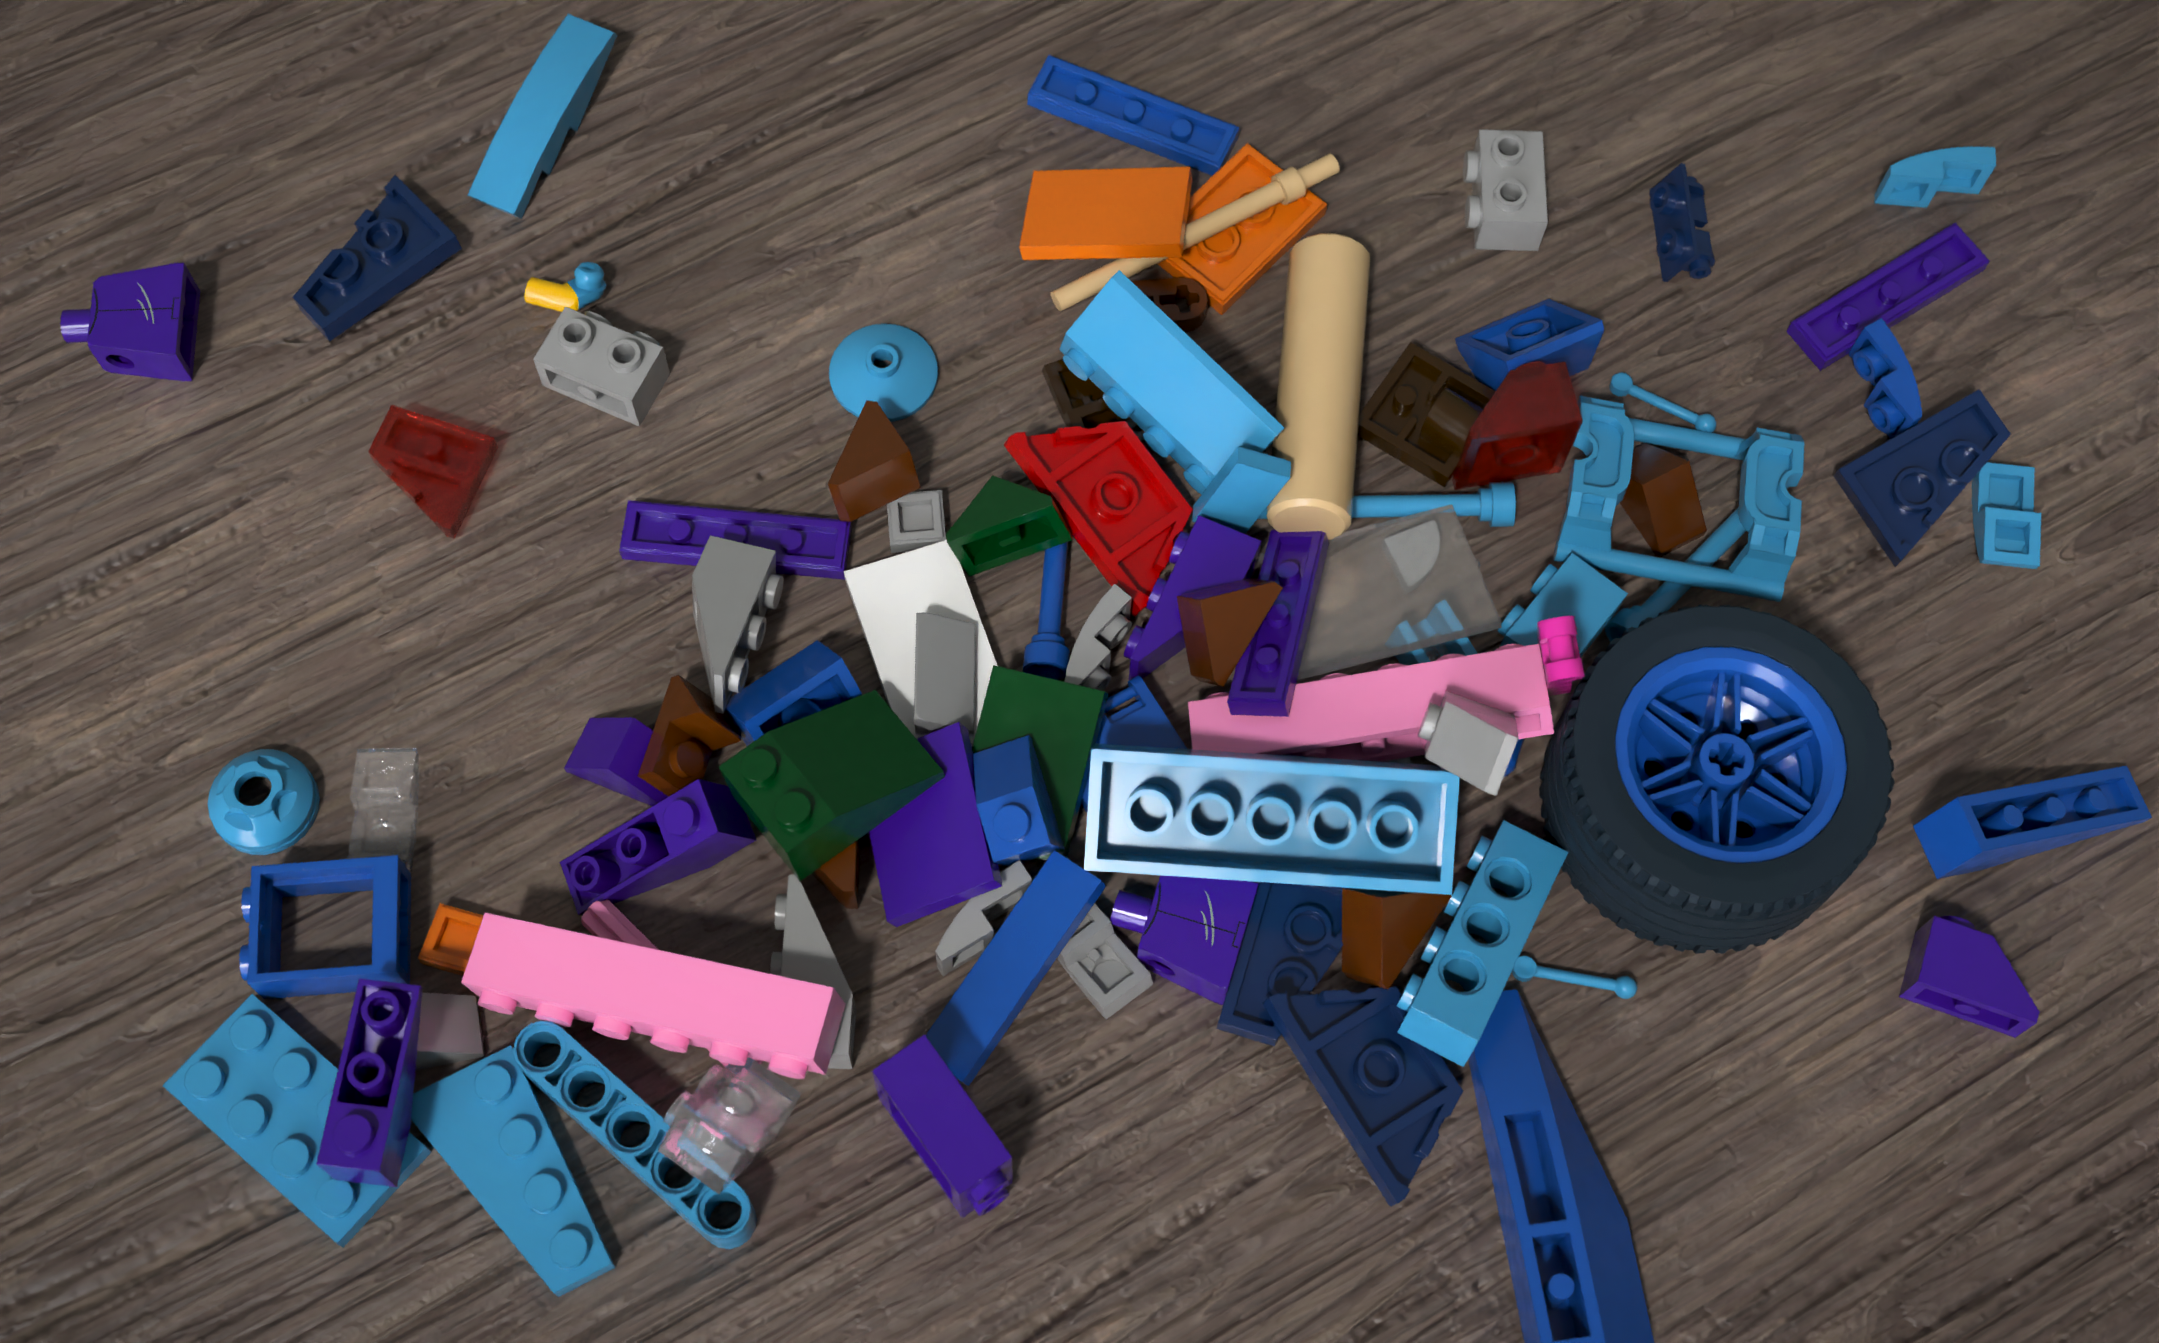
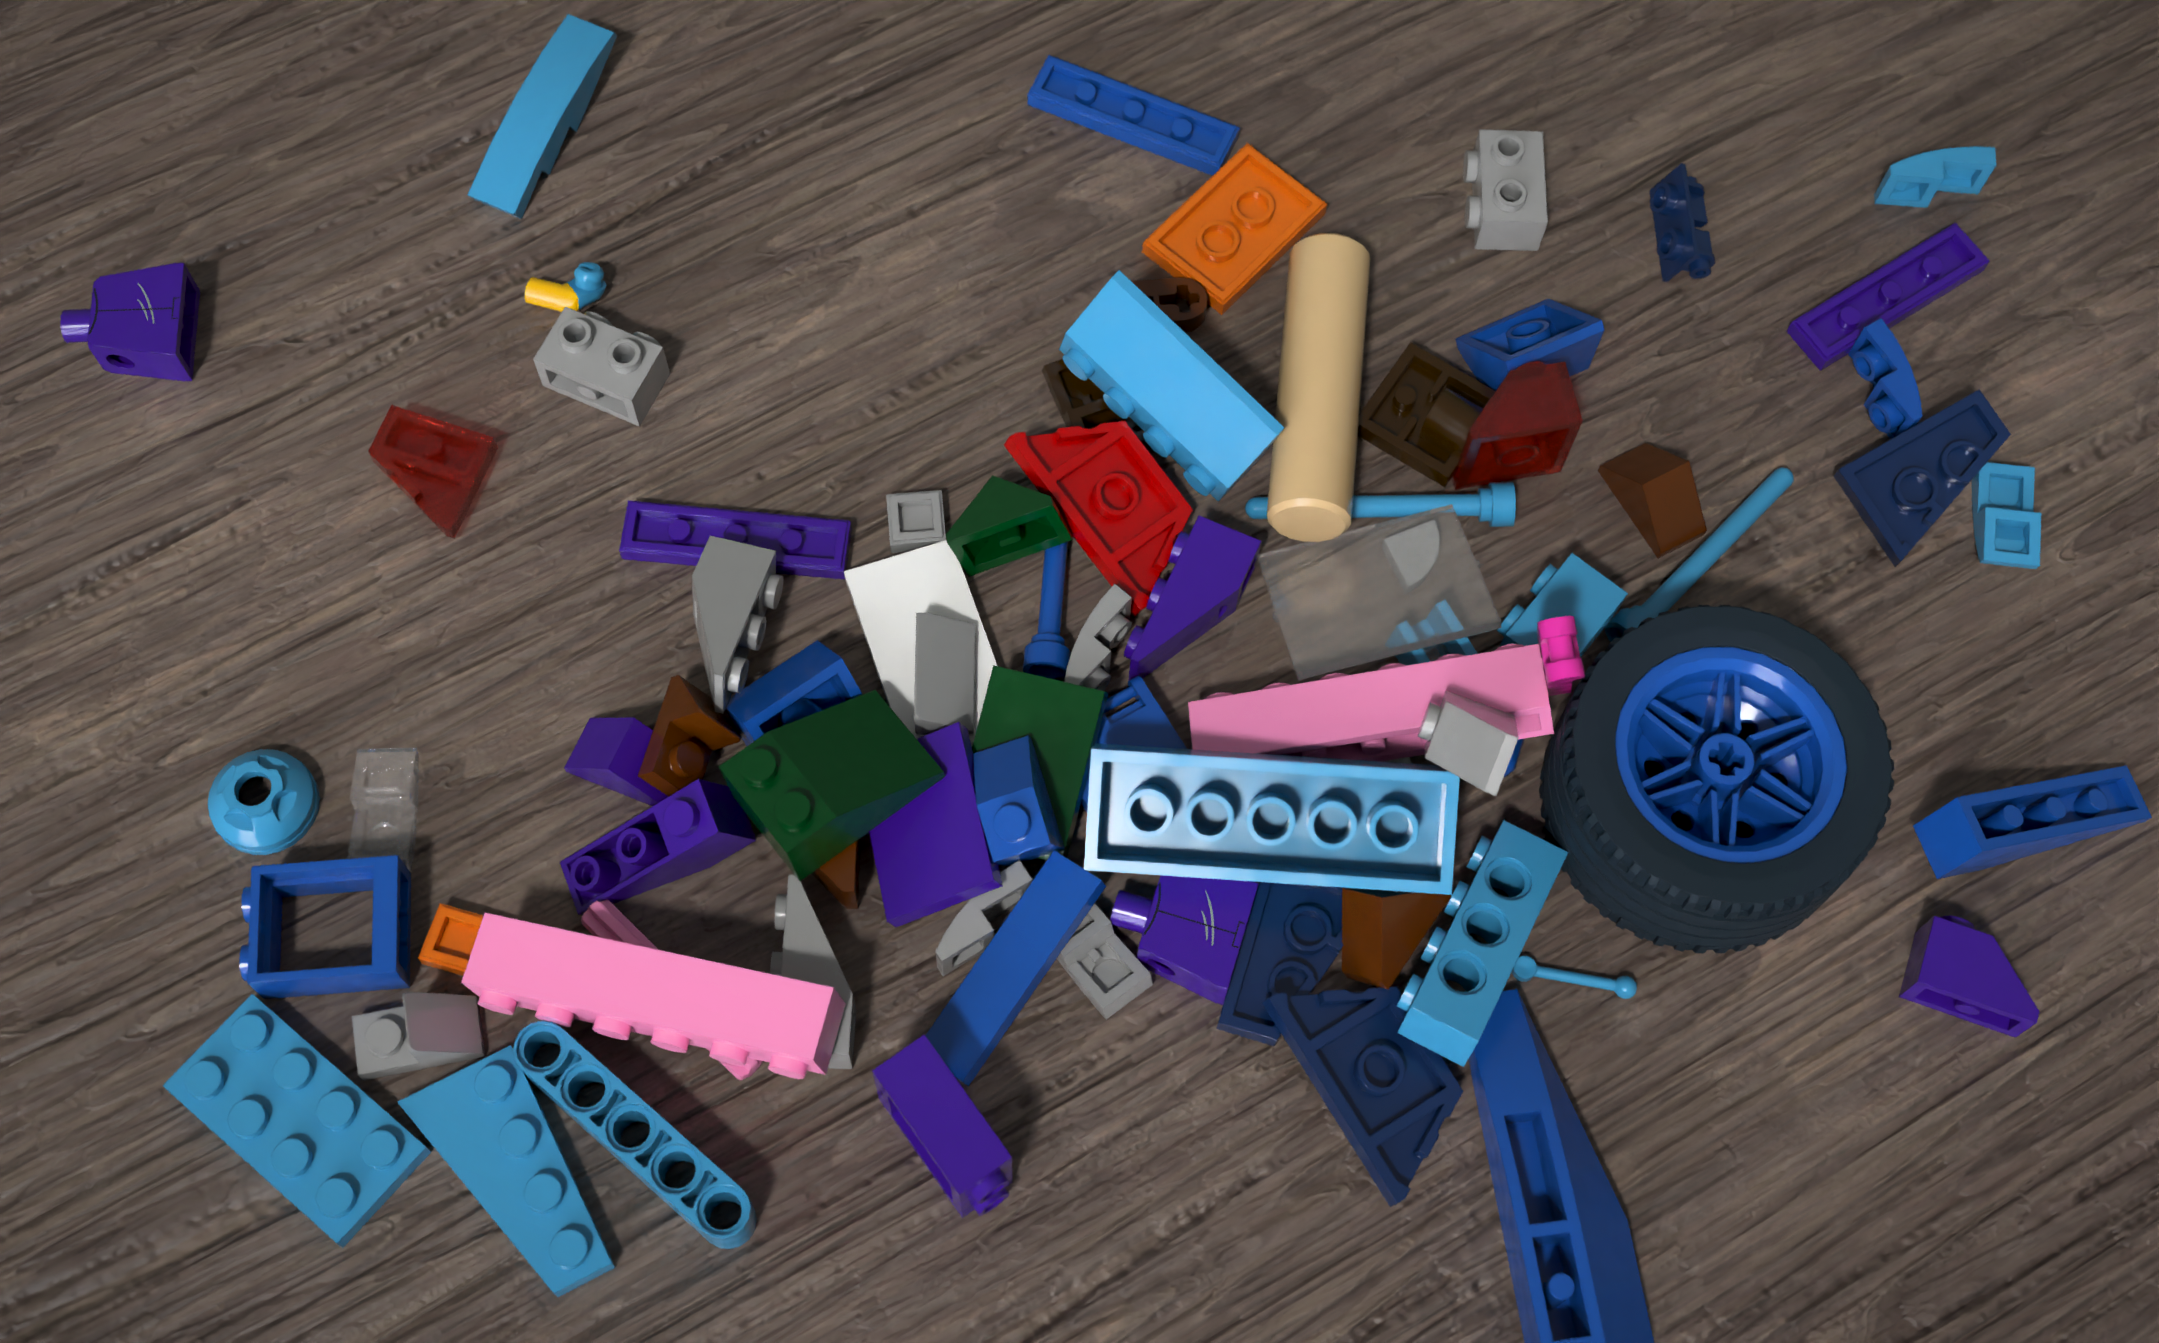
dark blue wing [293,175,462,341] -> none
dark purple slope [316,978,423,1187] -> none
clear brick [658,1058,802,1194] -> none
reddish brown slope [828,400,921,522] -> none
dark azure dish [829,324,938,422] -> none
orange tile [1019,167,1192,260] -> none
tan bar [1051,153,1340,312] -> none
reddish brown slope [1177,578,1283,687] -> none
dark azure tile [1192,446,1291,534] -> none
dark purple tile [1227,530,1329,717] -> none
dark azure piece [1553,396,1805,602] -> none
dark azure hinge [1609,373,1717,433] -> none

